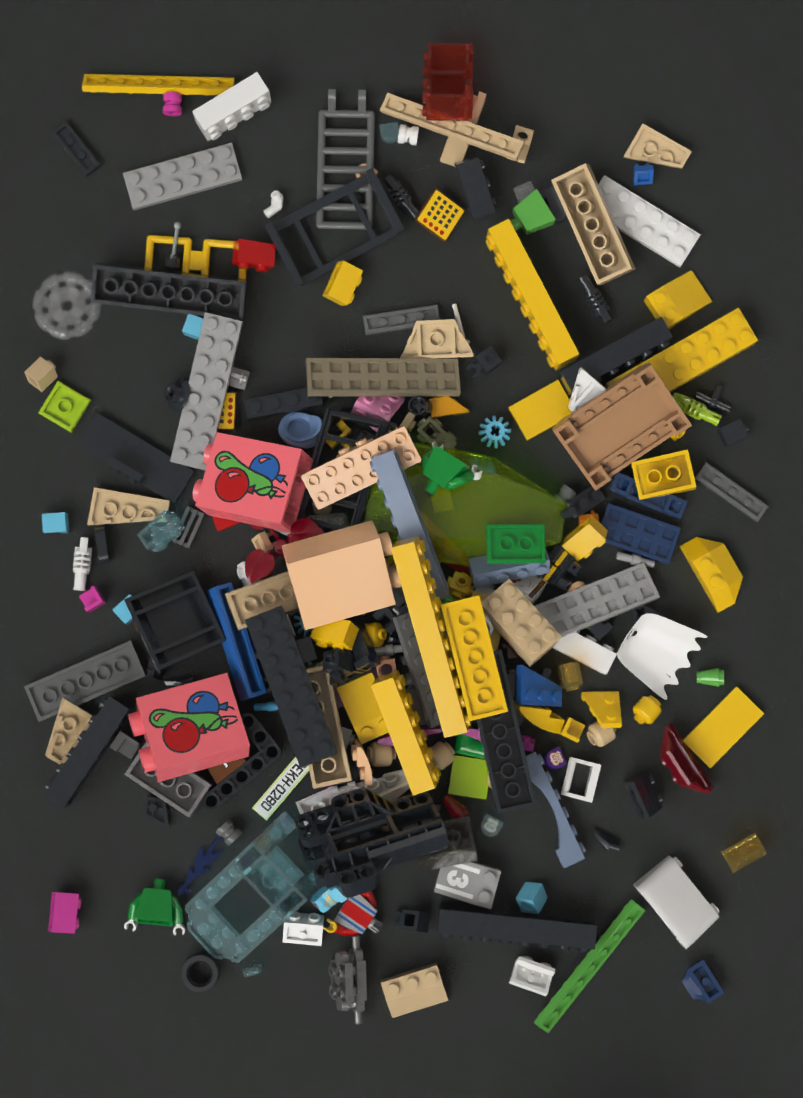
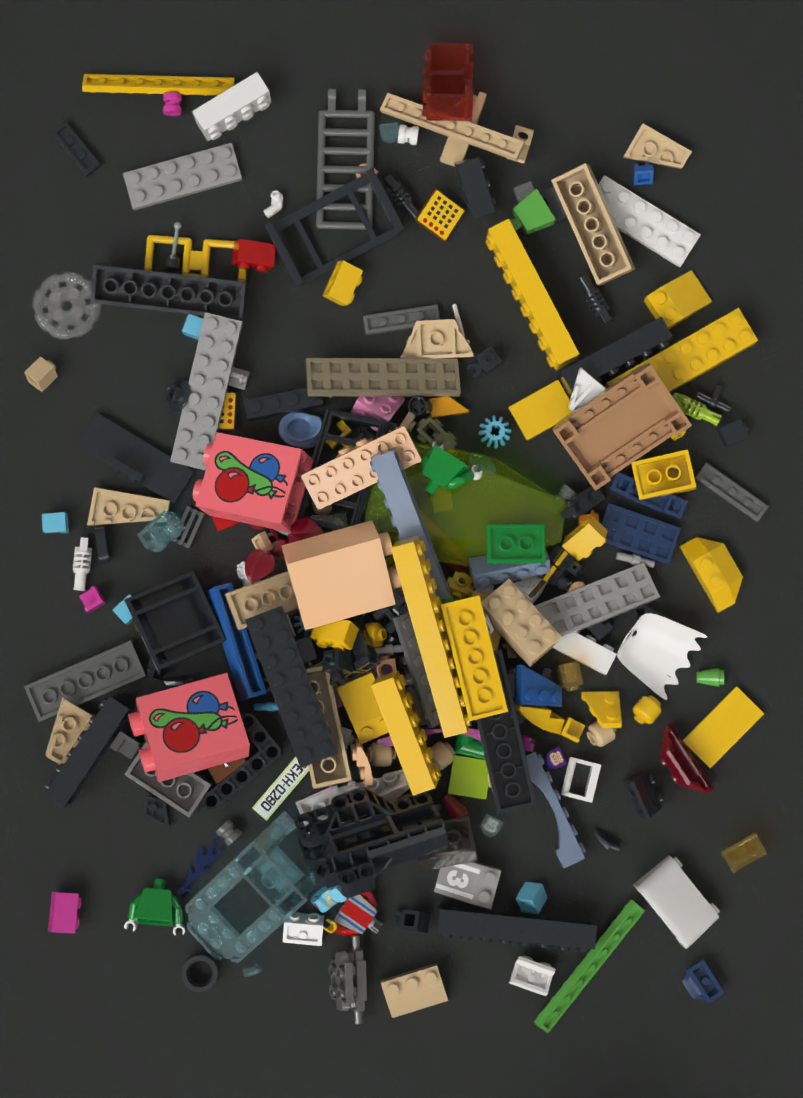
lime tile [38,381,91,433] -> none

